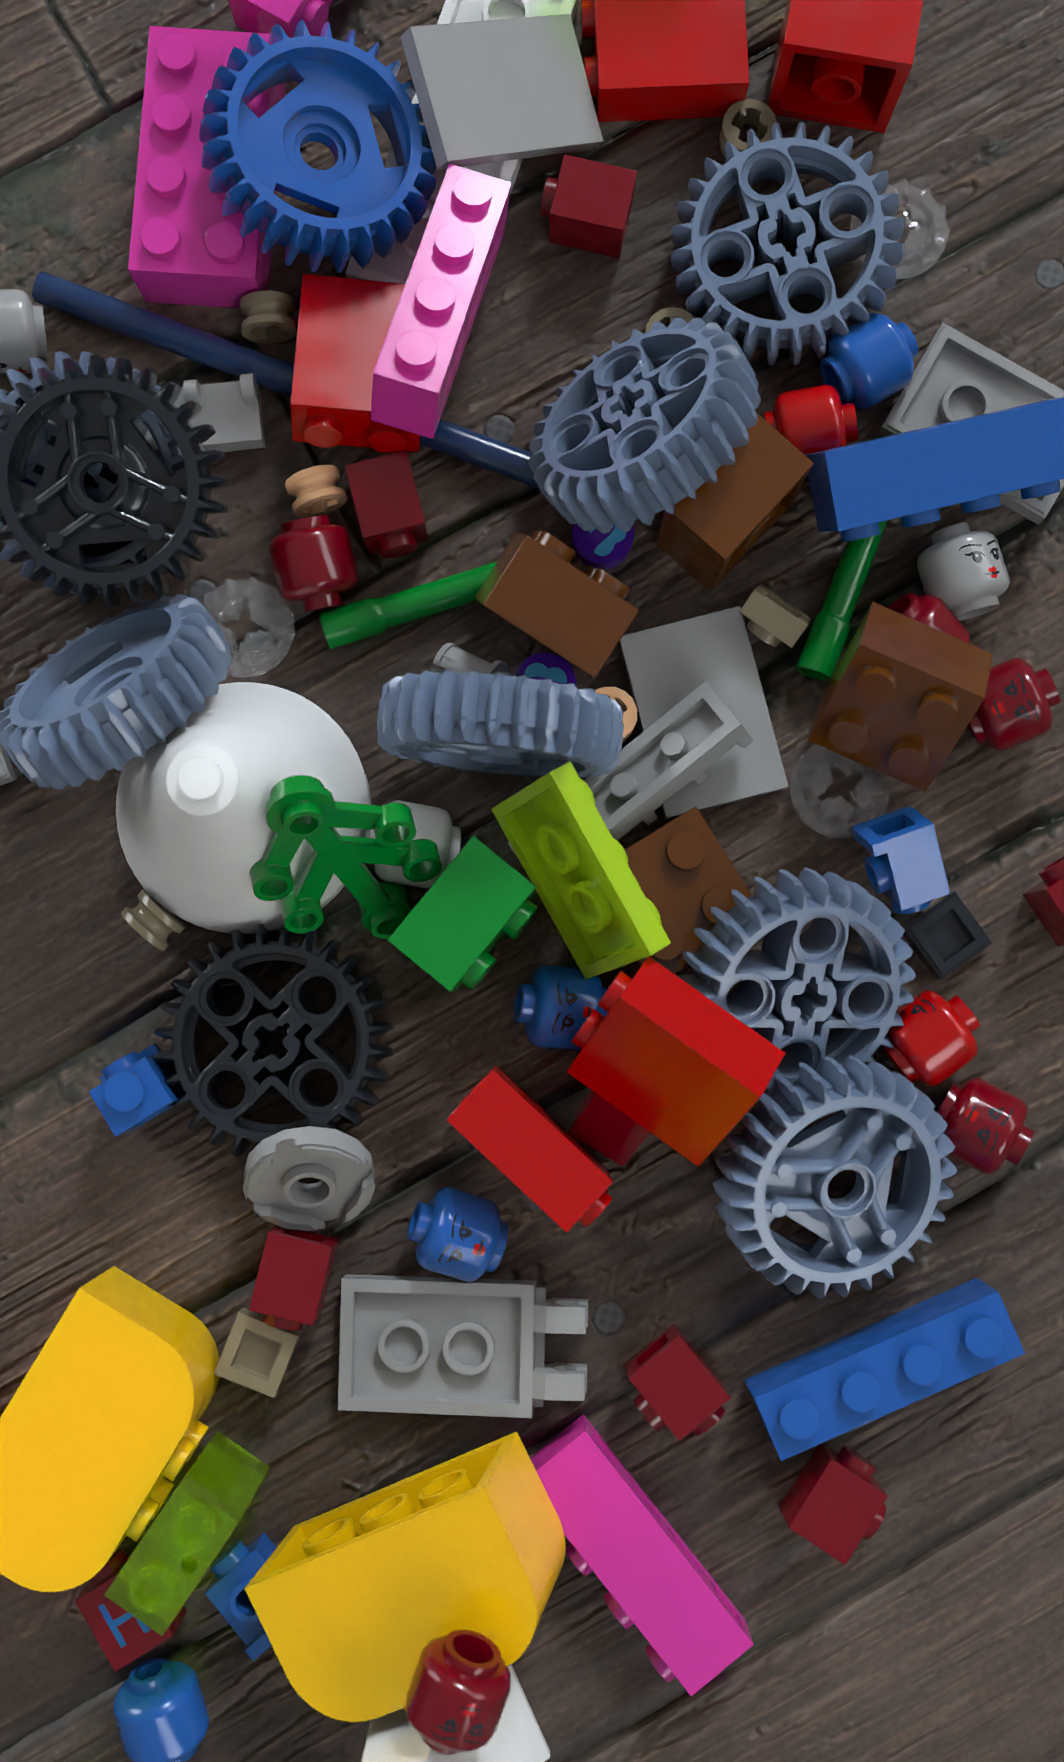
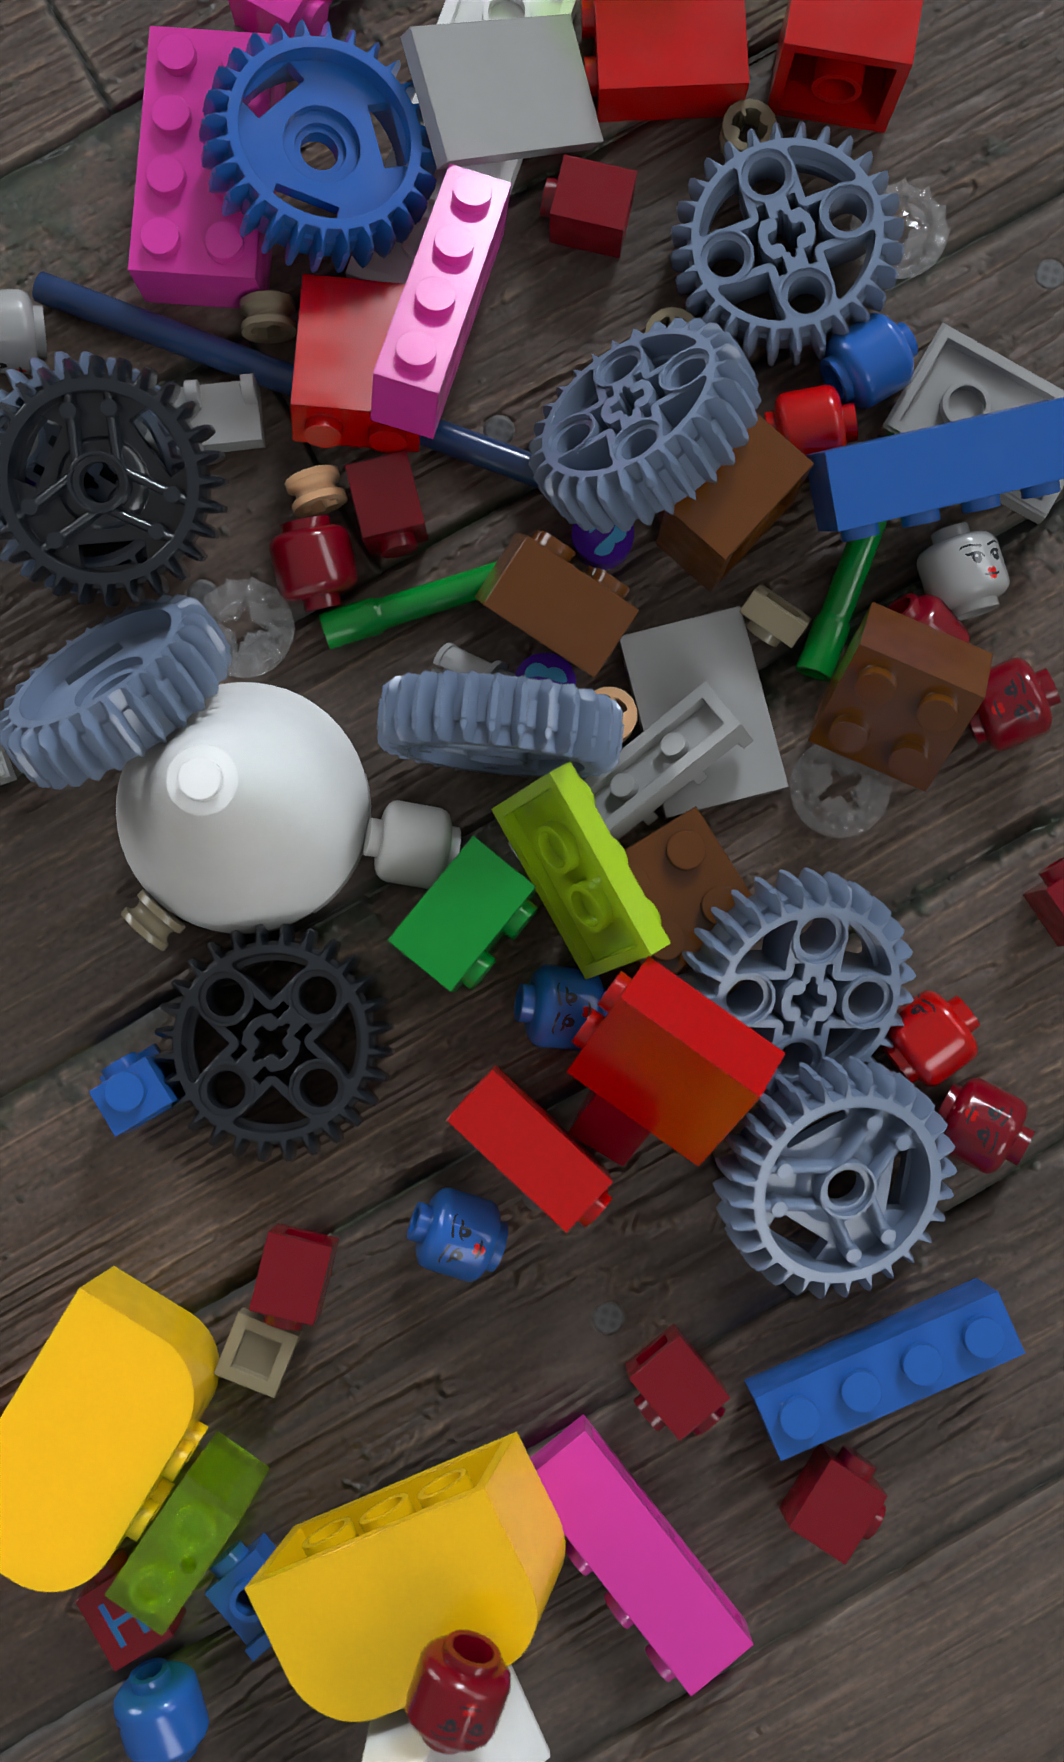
light grey tile [243,1126,375,1231] -> none
green plant [250,775,442,939] -> none
light grey tile [338,1274,588,1418] -> none
brick [851,806,950,914] -> none
black tile [902,891,992,980] -> none

